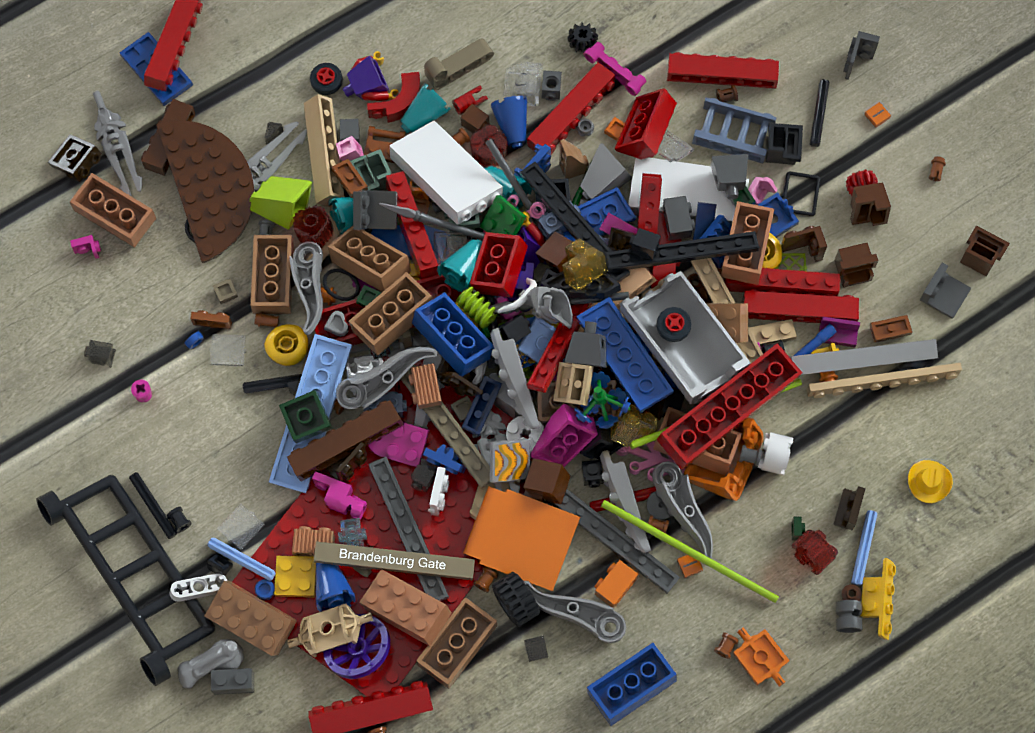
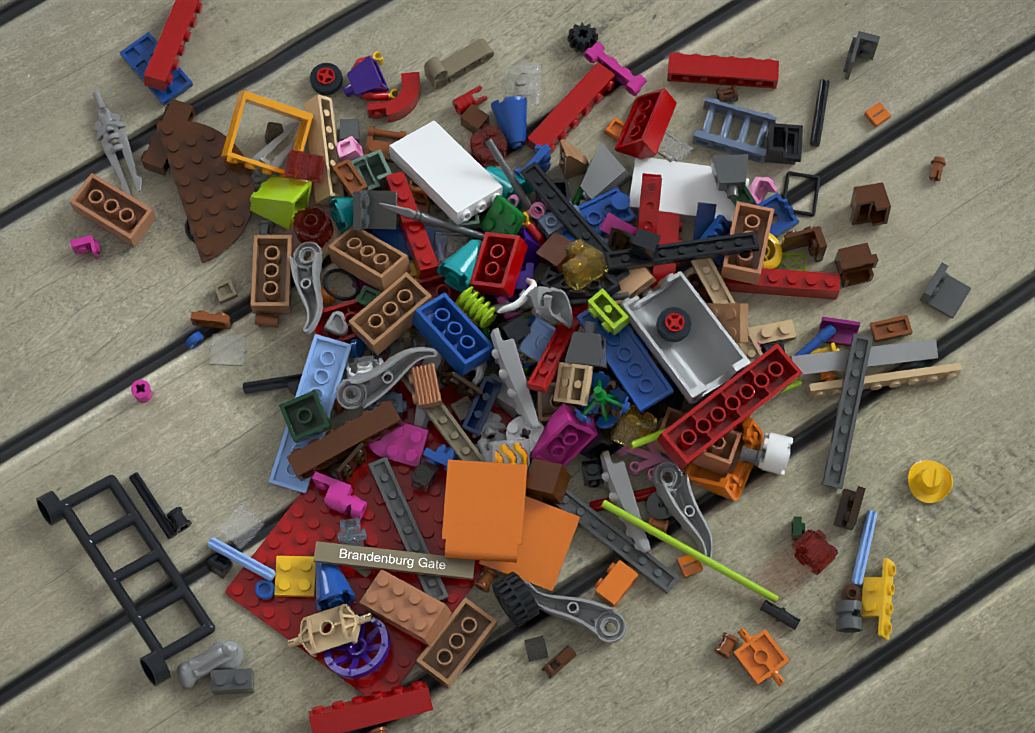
dark brown plate [48,134,102,182] -> none
clear smoke window [84,340,116,368] -> none
white beam [169,574,227,602] -> none
medium nougat brick [205,581,297,656] -> none
yellow hat [264,324,308,366] -> none
nougat brick [292,526,335,557] -> none
teal cone [401,83,451,134] -> none
white plate [428,467,449,516] -> none
dark orange bush [452,128,470,146] -> none
dark grey brick [542,70,562,101] -> none
flat silver plate [576,119,594,136] -> none
blue brick [587,643,677,726] -> none
dark grey brick [662,196,695,241] -> none
red brick [743,289,859,323] -> none
red gear [846,169,878,196] -> none
reddish brown plate [960,225,1010,277] -> none
none -> light orange window [221,91,313,179]
none -> clear red brick [284,150,325,183]
none -> blue tile [350,338,365,358]
none -> orange piece [442,460,527,563]
none -> reddish brown bar [541,645,577,679]
none -> lime brick [588,288,629,336]
none -> blue tile [611,192,630,212]
none -> black pin [760,599,801,630]
none -> dark grey plate [822,333,873,489]

